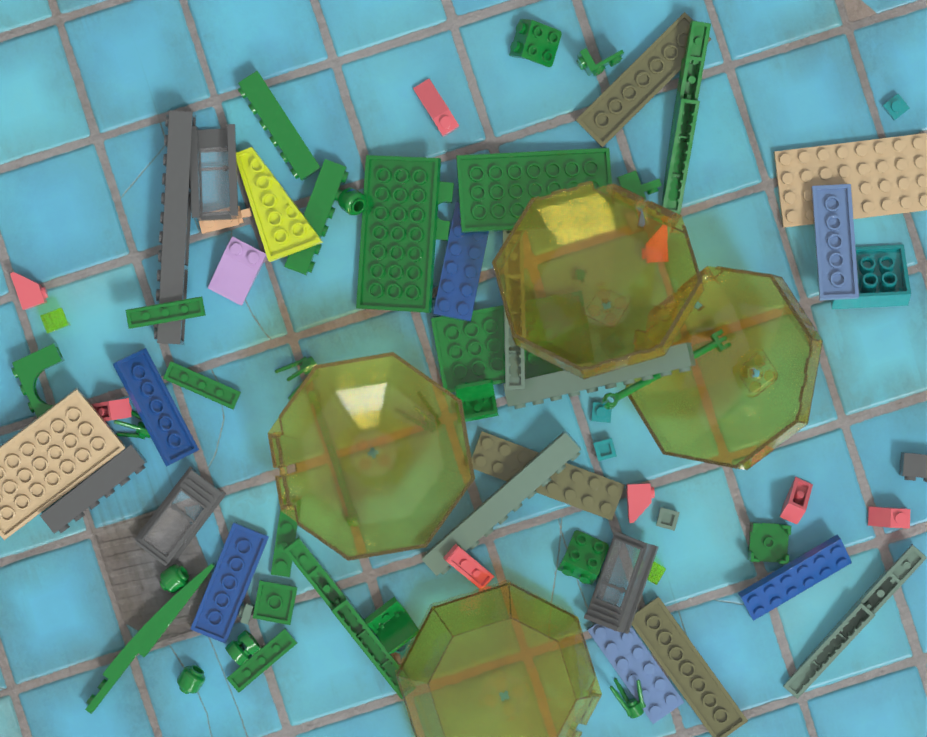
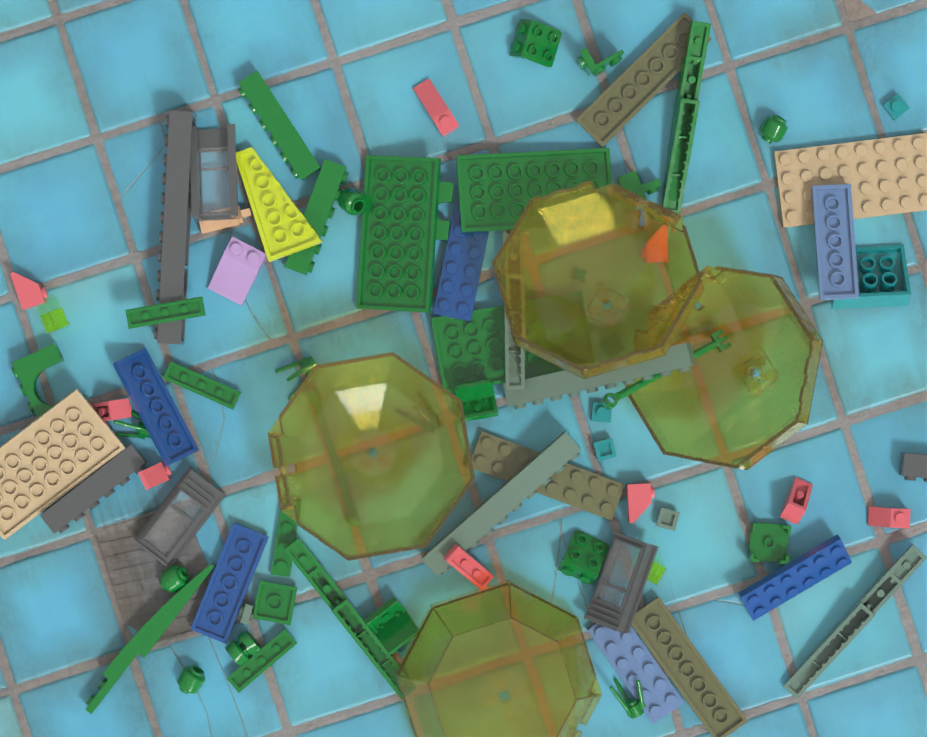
none -> coral slope [138,462,172,490]
none -> green head [759,114,788,144]

